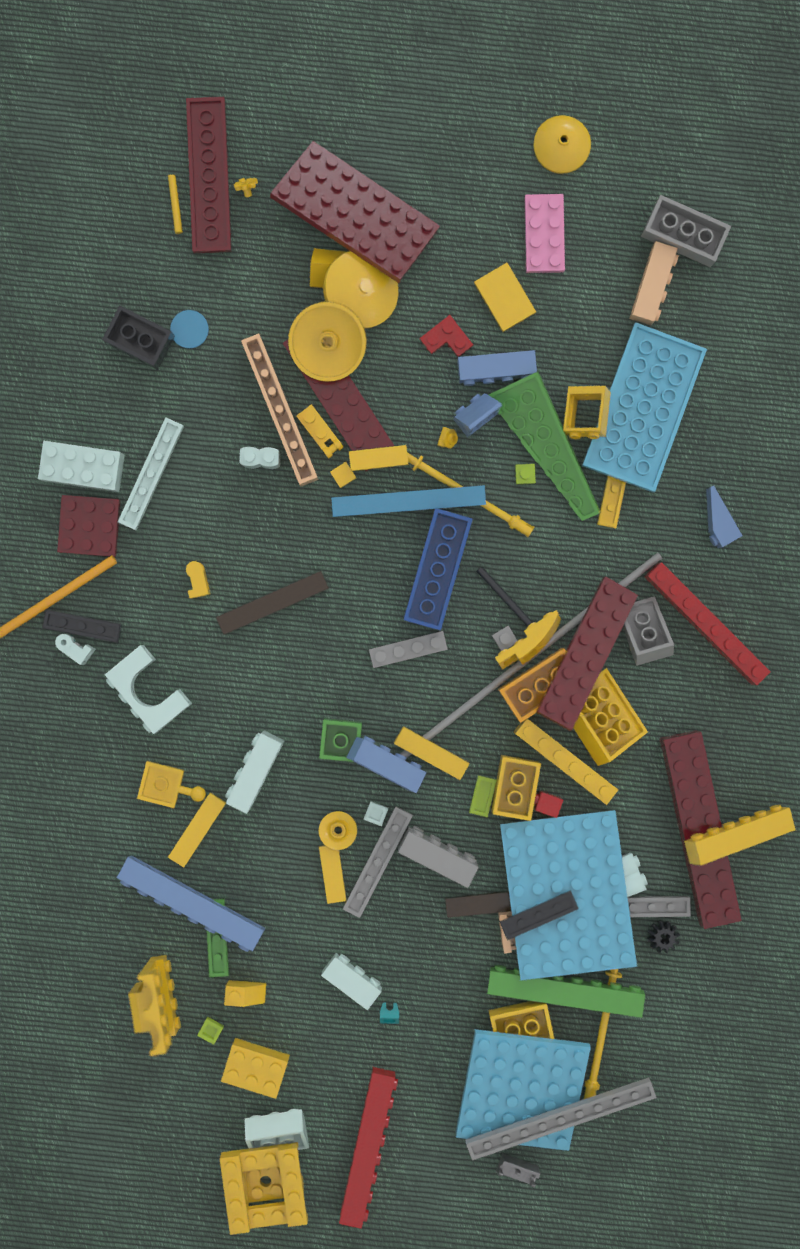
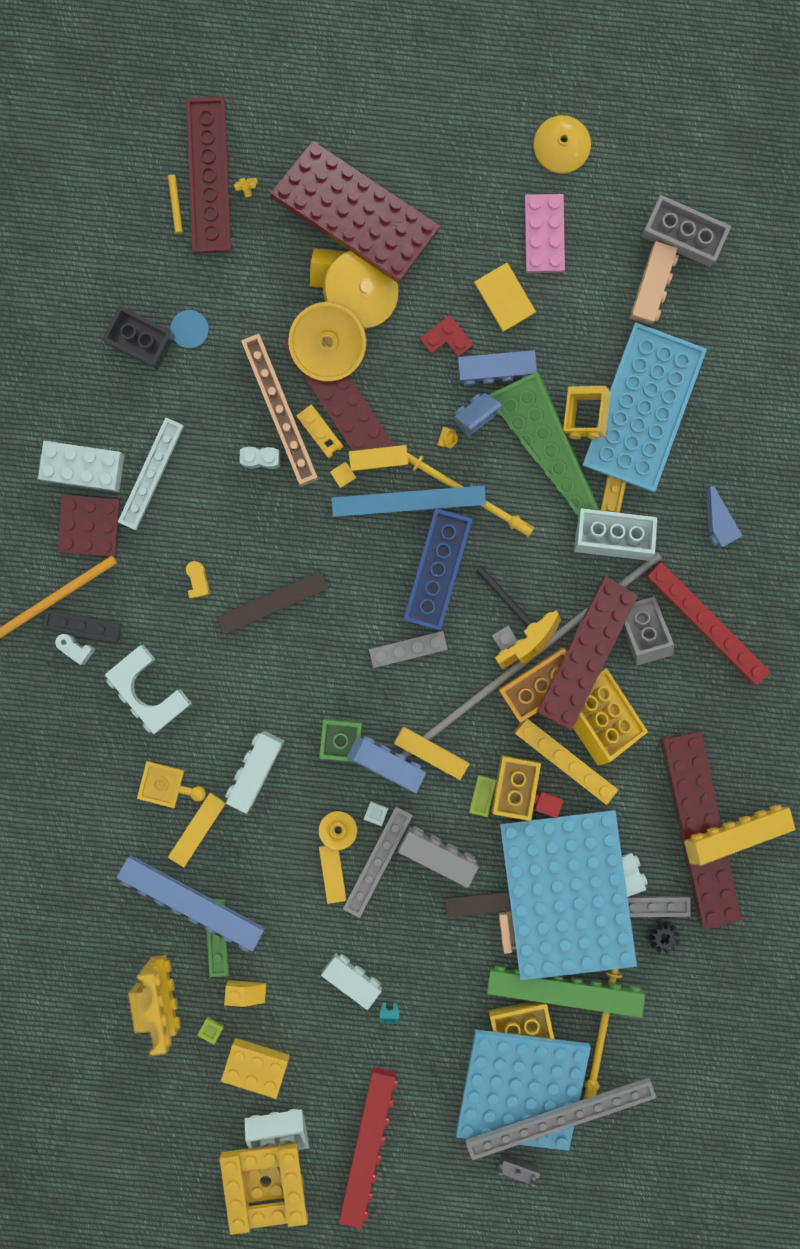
black tile [499,890,579,940] -> none
lime plate [515,464,536,485] -> none
none -> light aqua slope [574,508,657,561]

